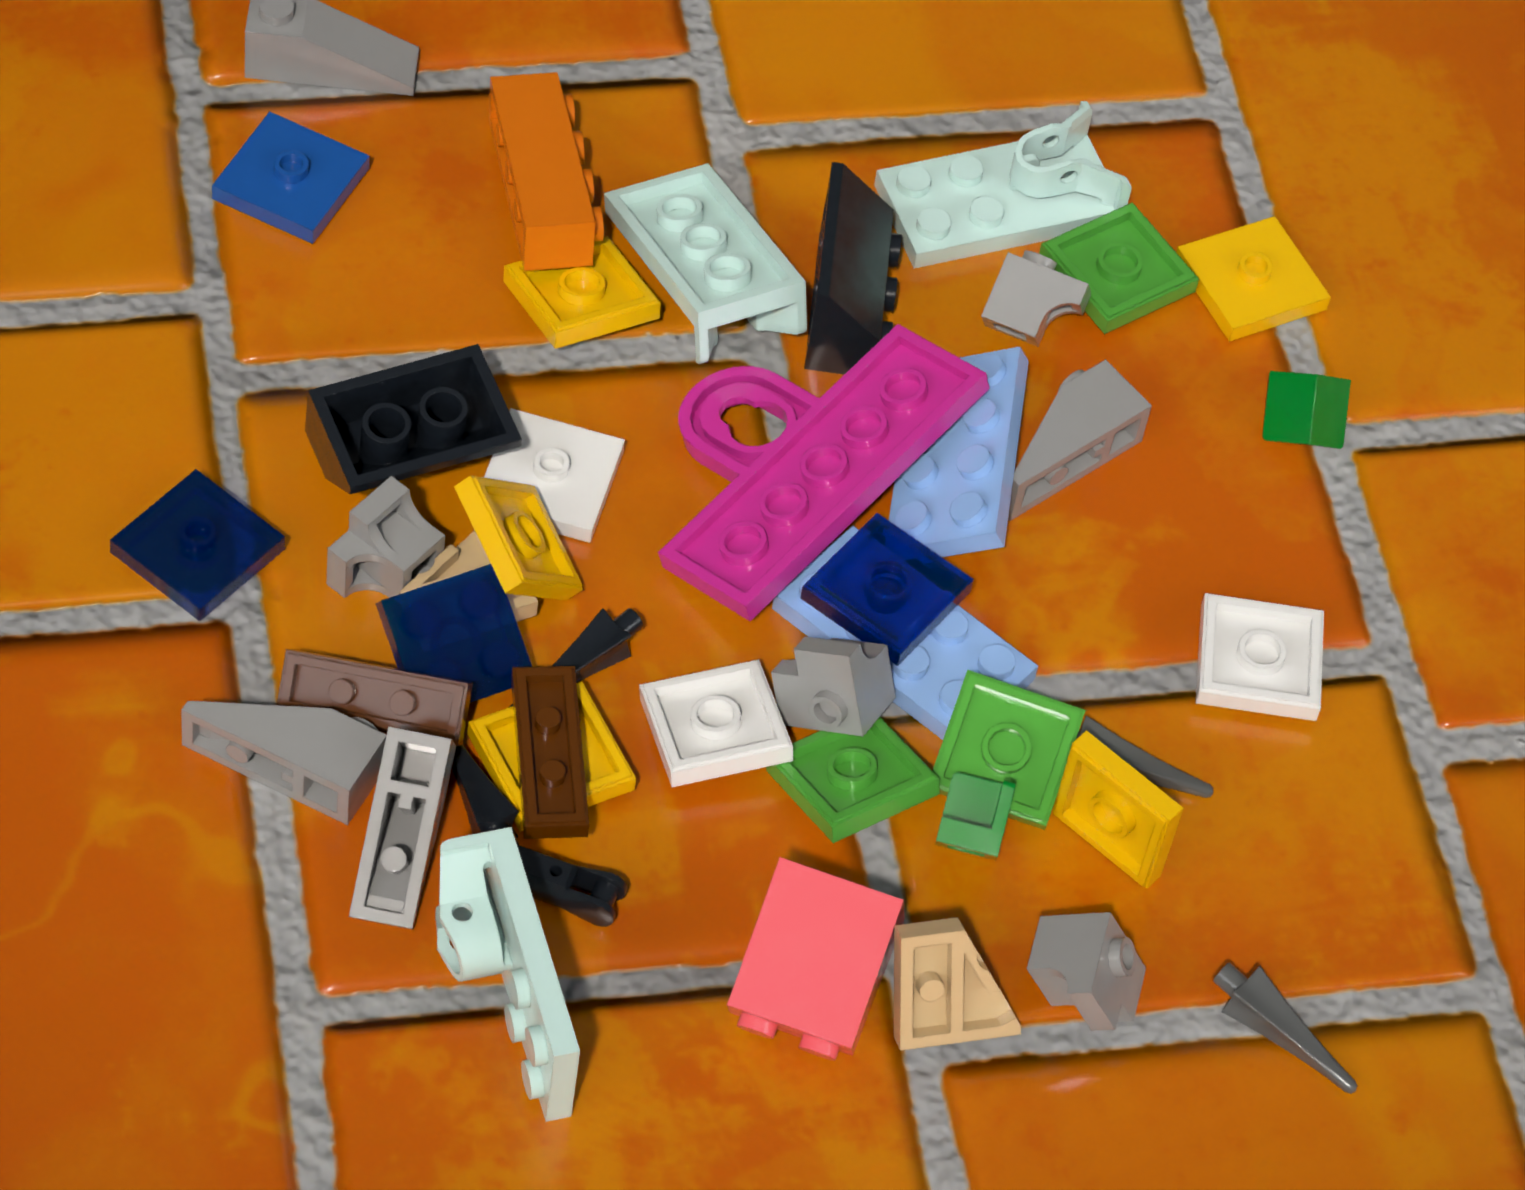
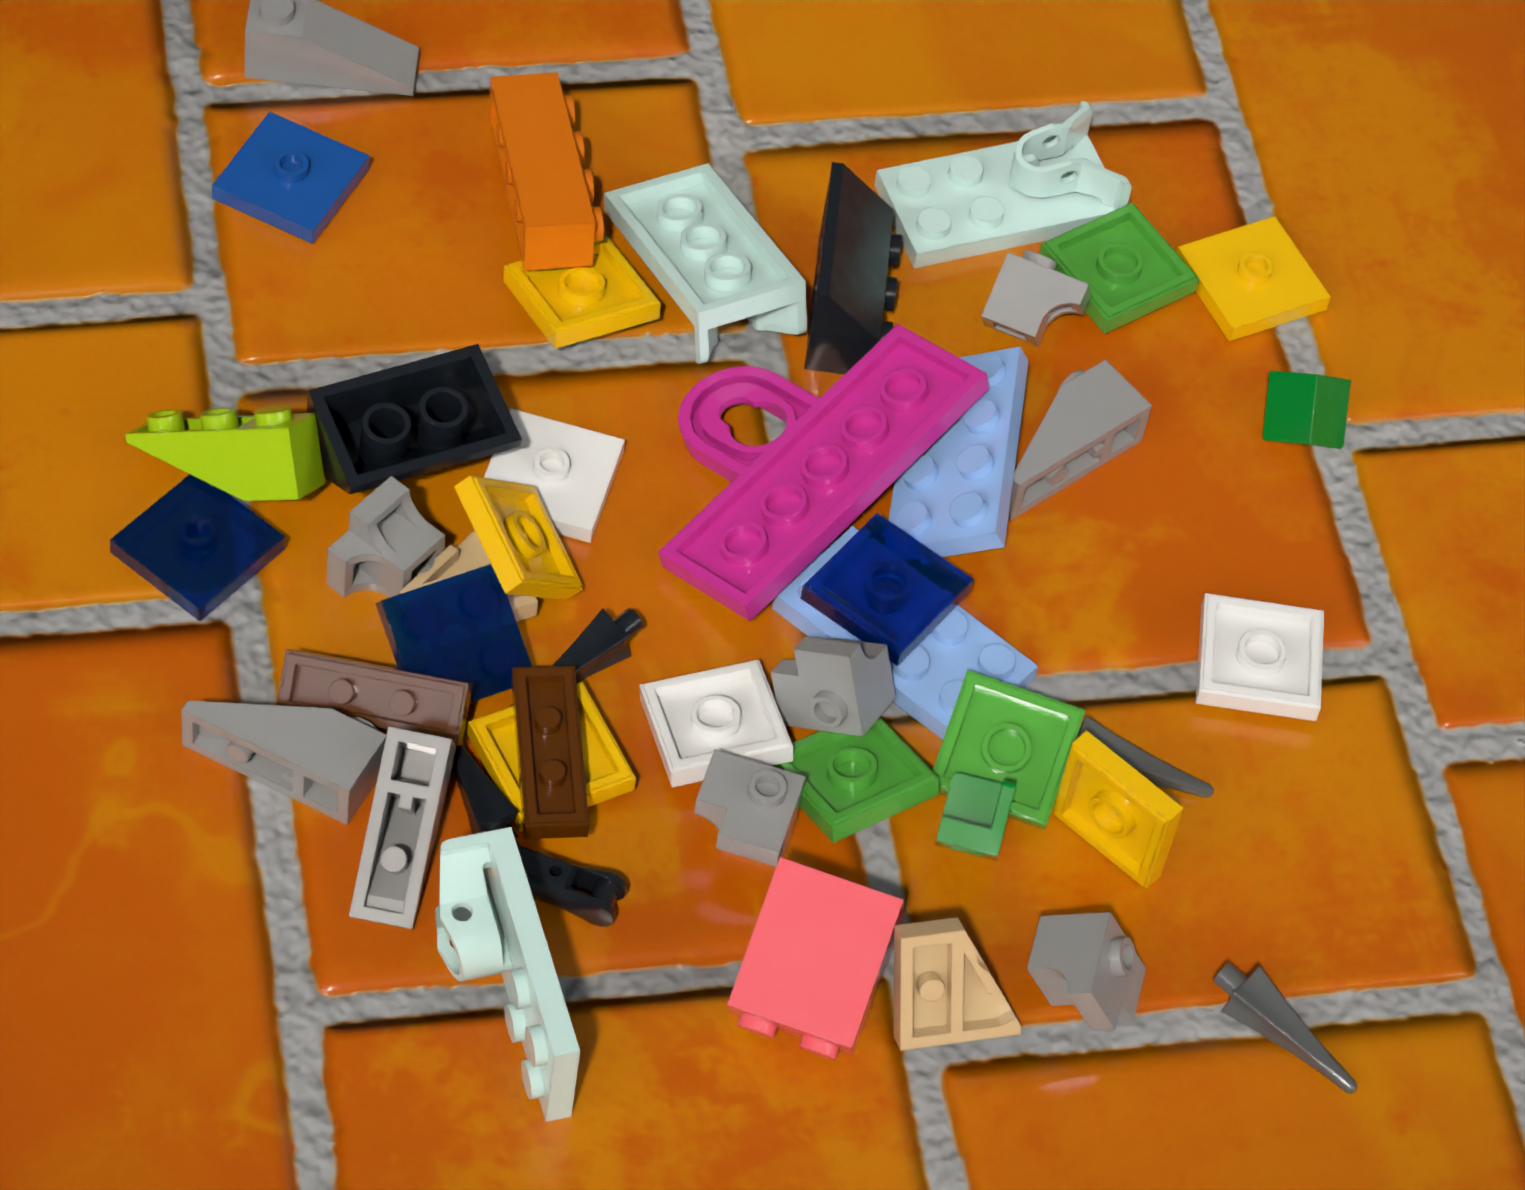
none -> lime slope [125,405,325,501]
none -> light grey brick [694,749,806,867]

